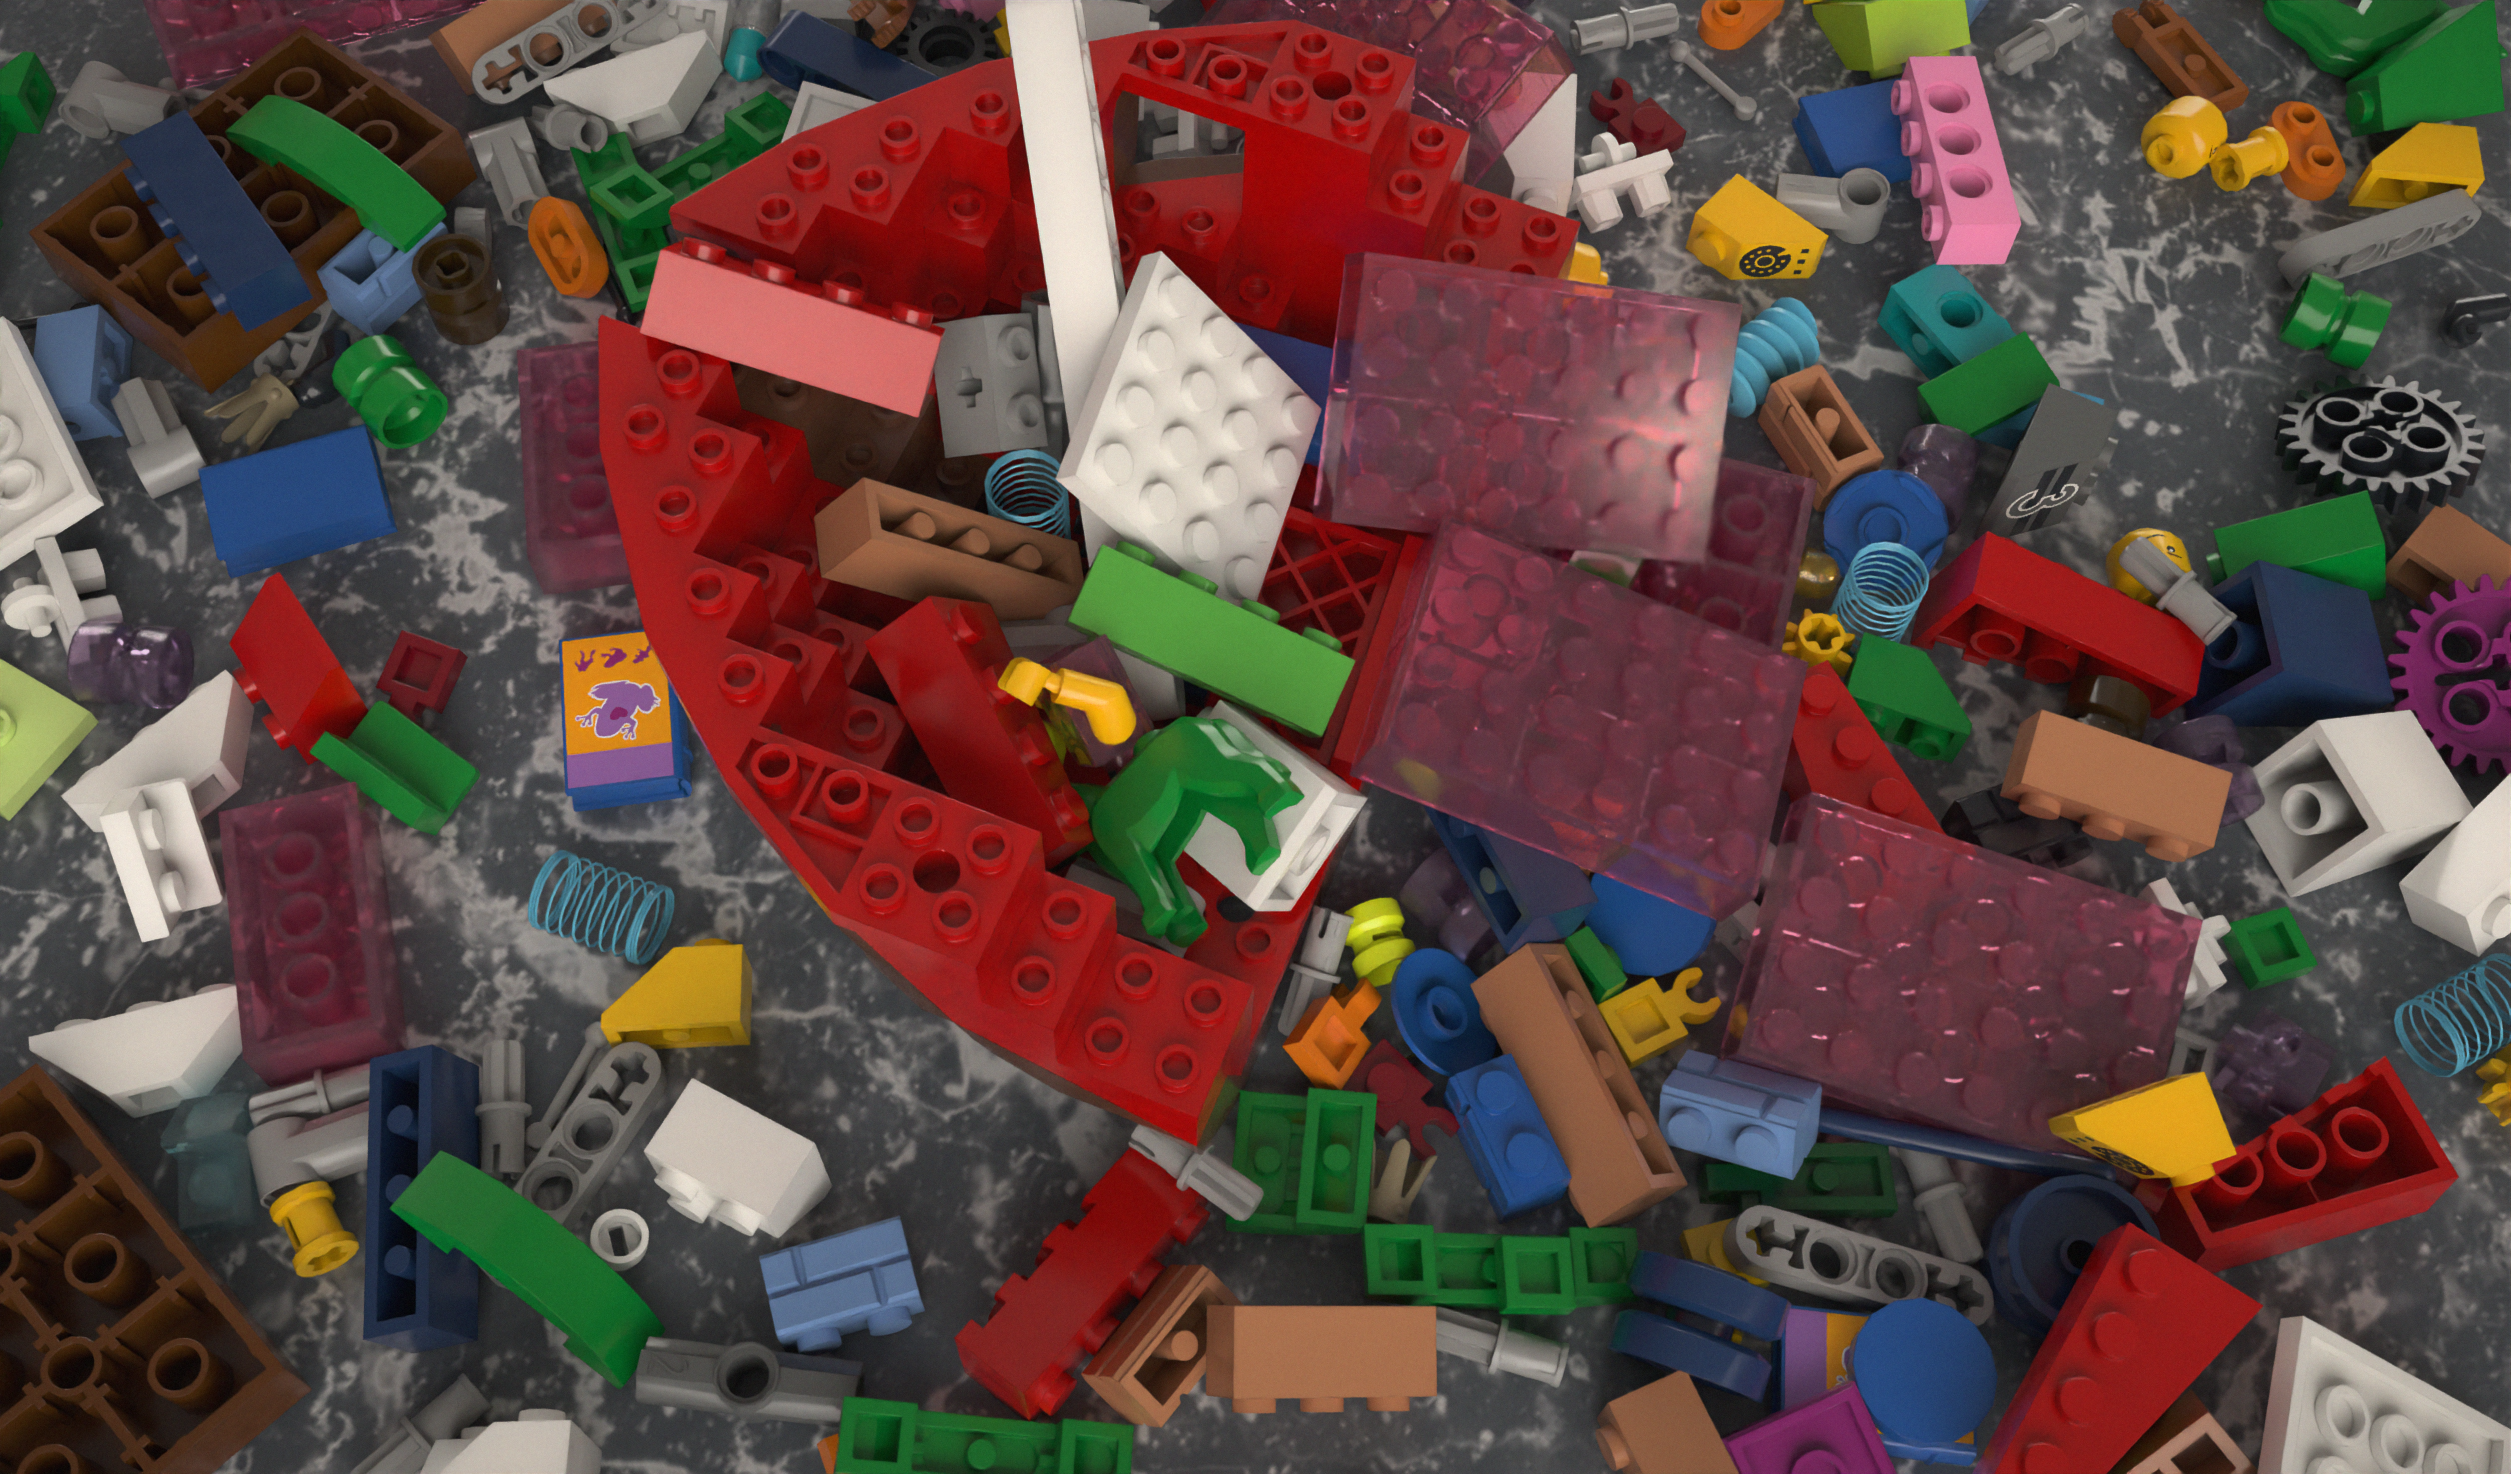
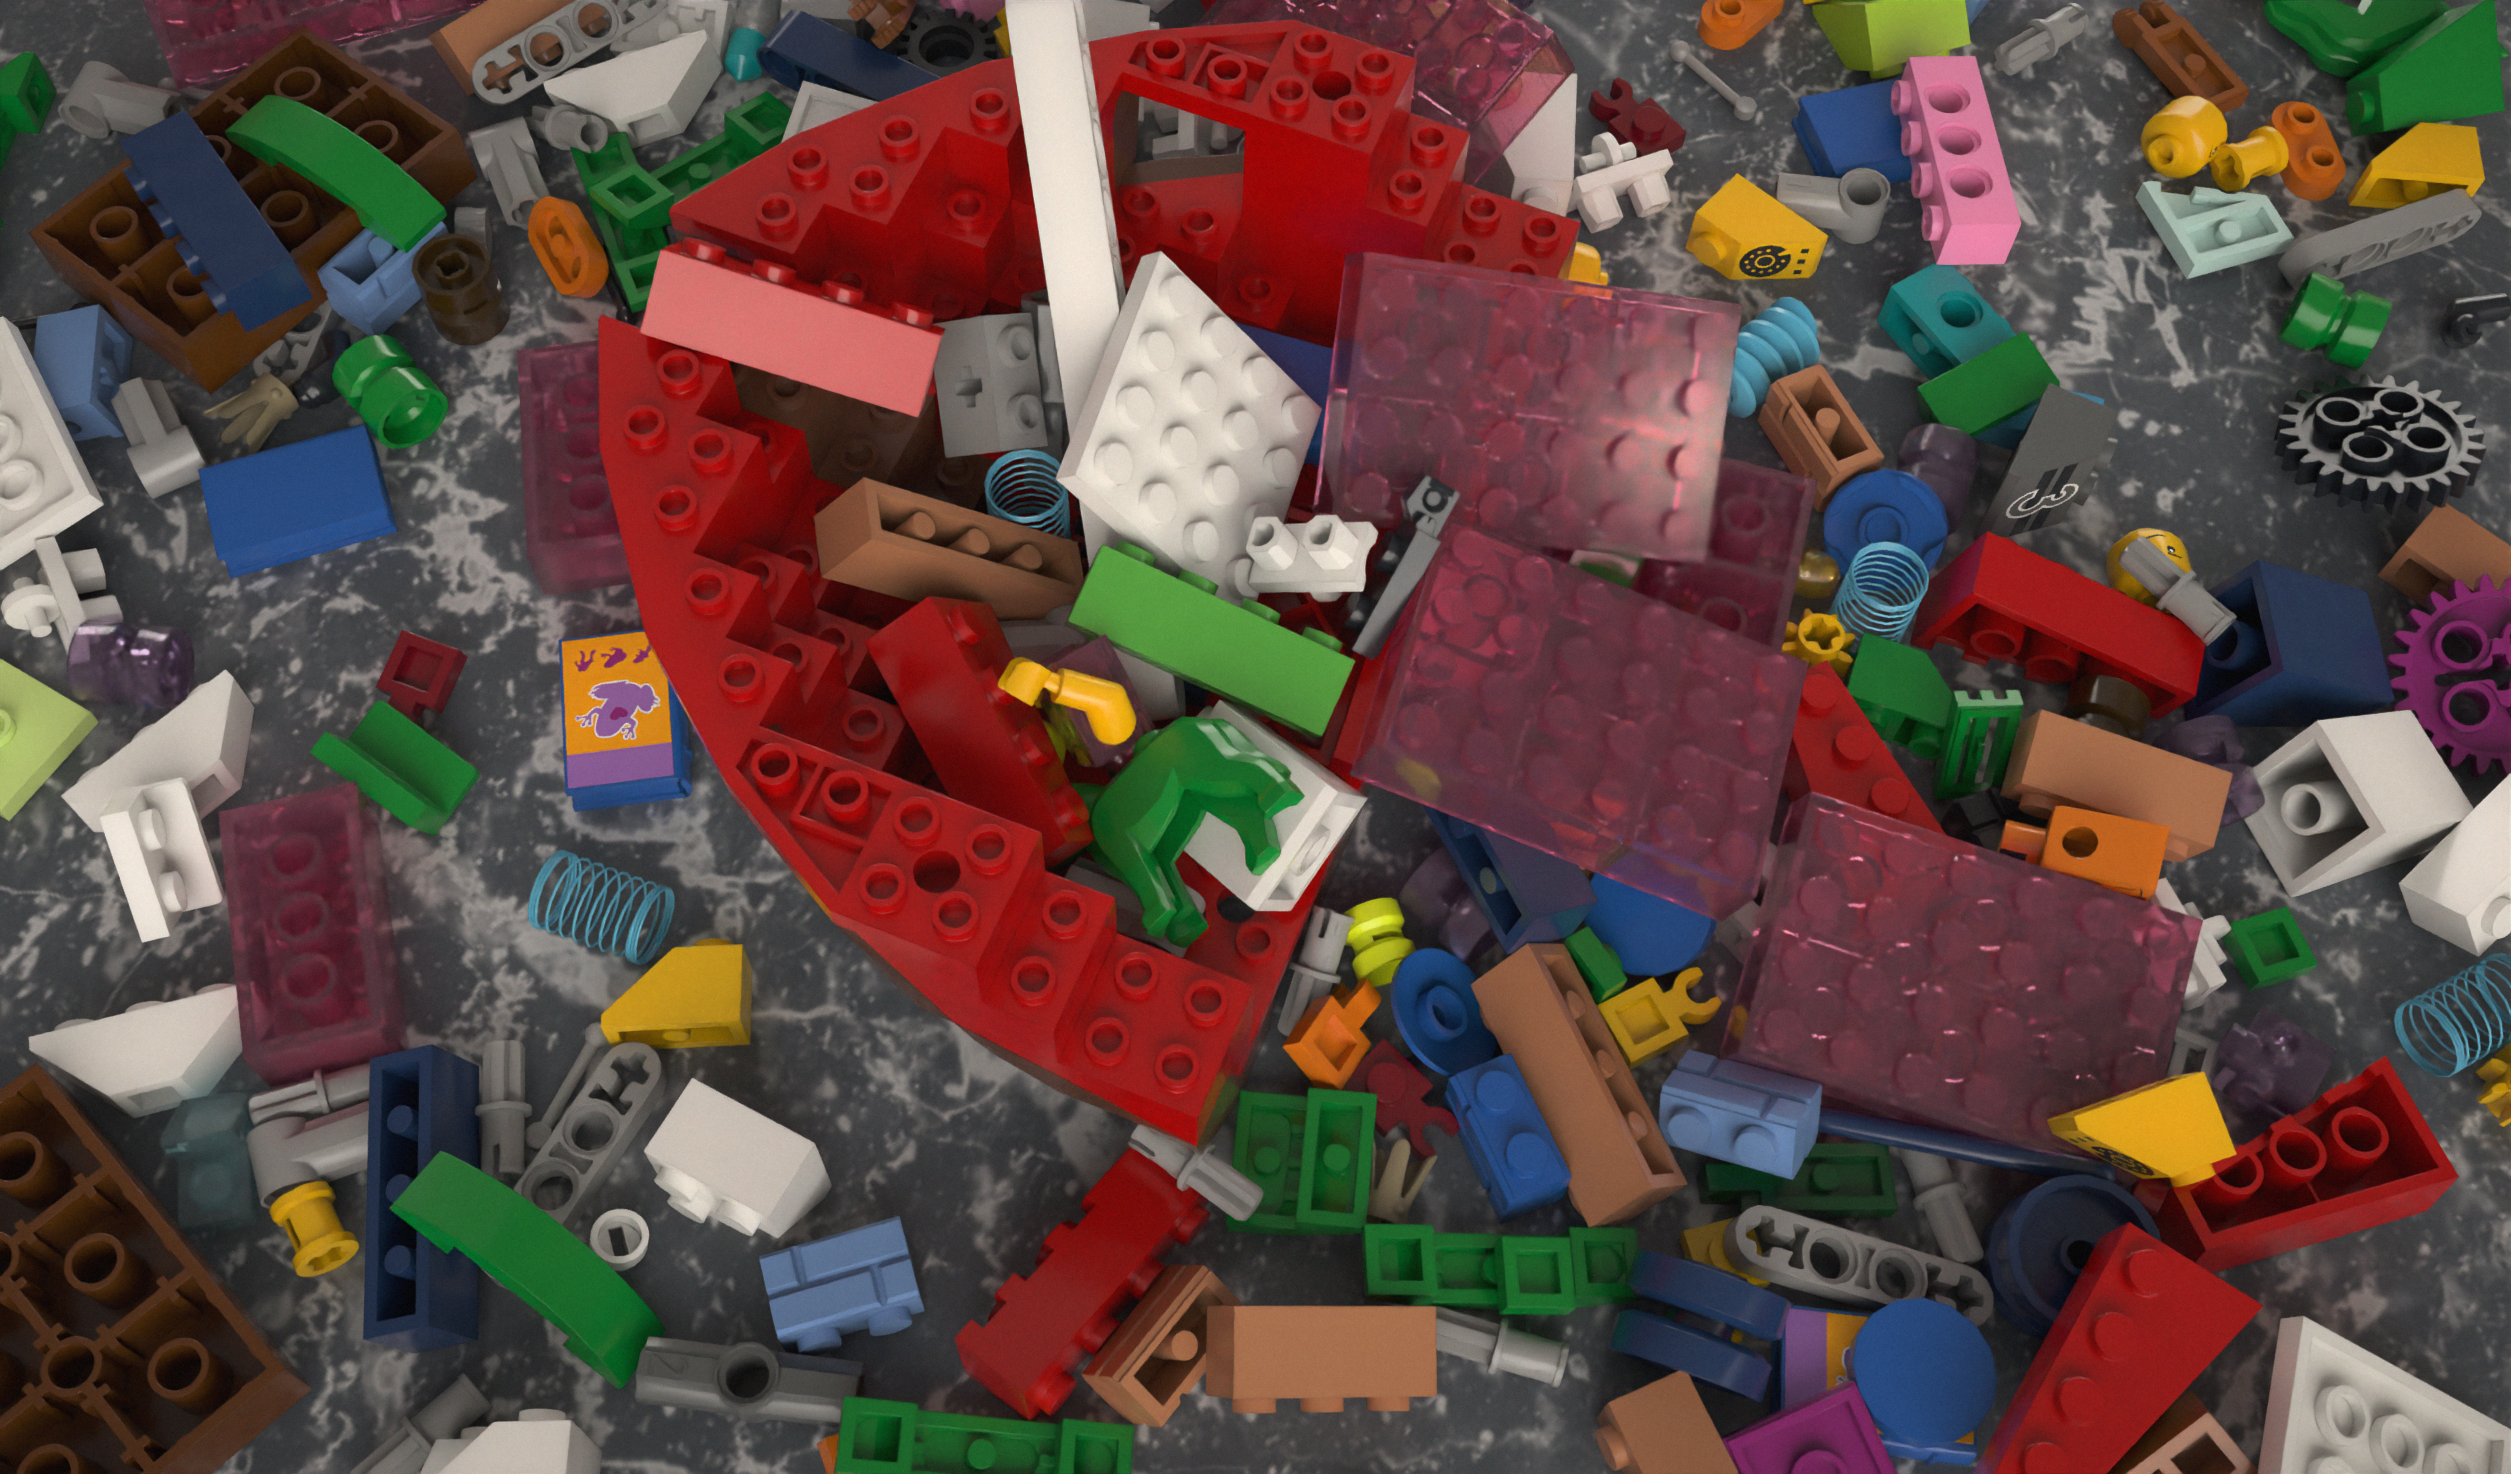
red slope [229,572,369,766] -> none
light grey axle [1569,2,1679,56] -> none
green slope [2205,490,2386,601] -> none
none -> white hips [1246,515,1378,602]
none -> black hinge [1337,472,1460,660]
none -> green tile [1932,690,2024,799]
none -> orange torso [1997,806,2170,923]
none -> light aqua wing [2135,181,2294,279]

